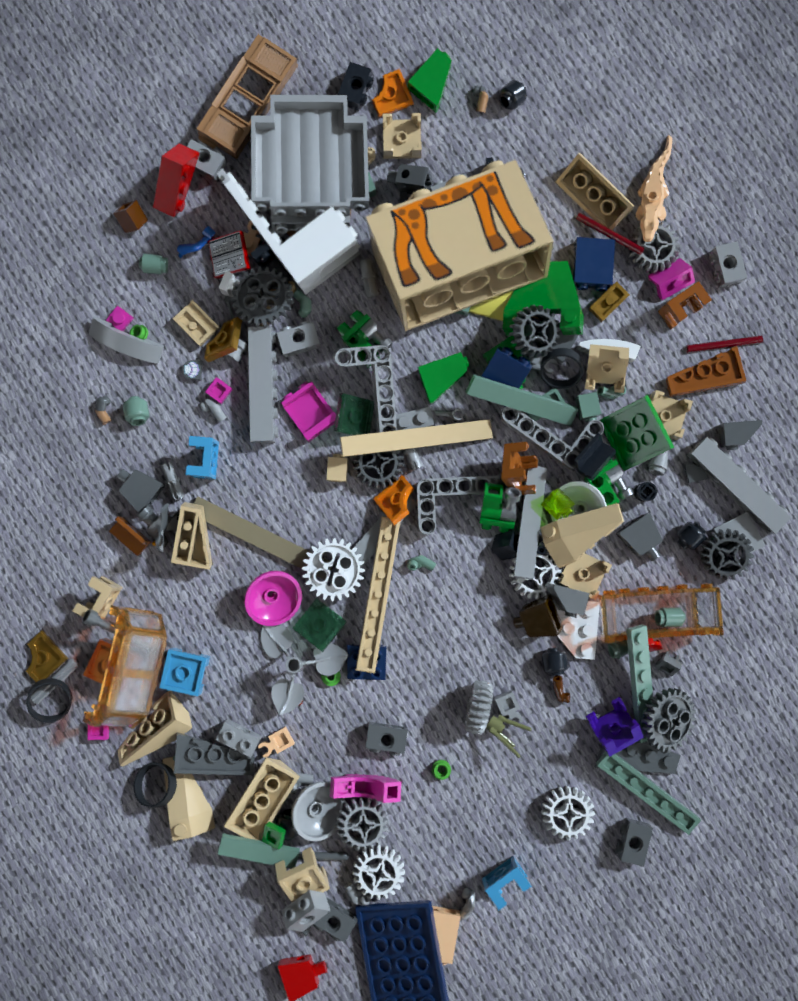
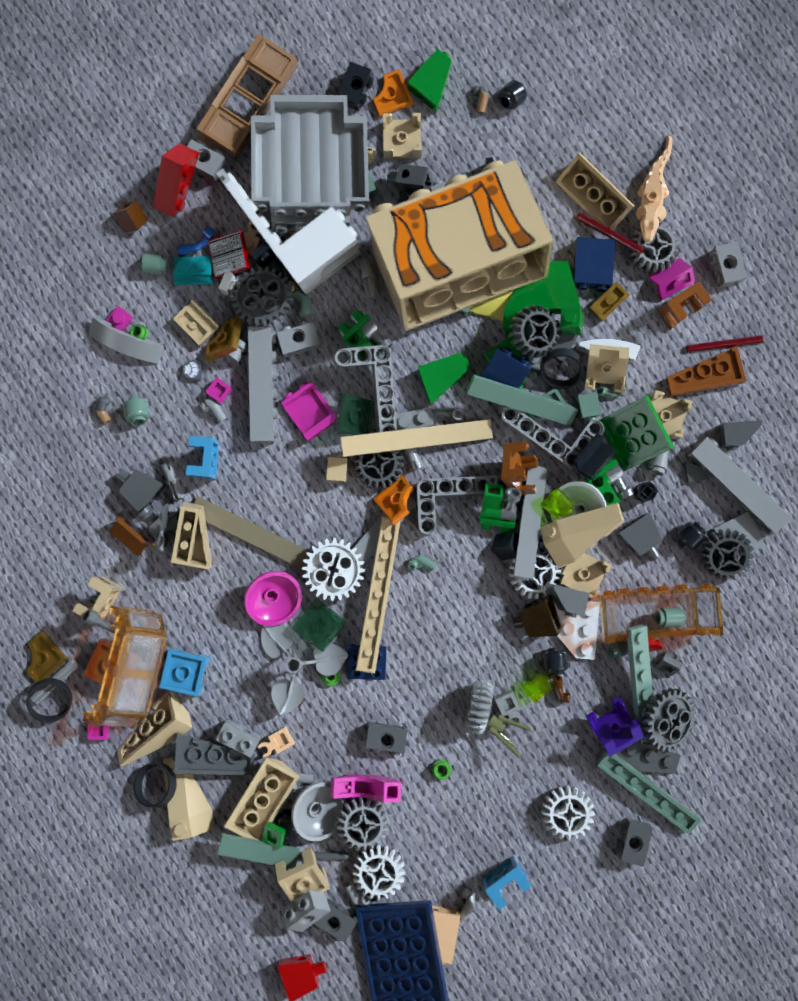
none -> teal plate [173,256,212,286]
none -> clear neon green brick [521,672,553,703]

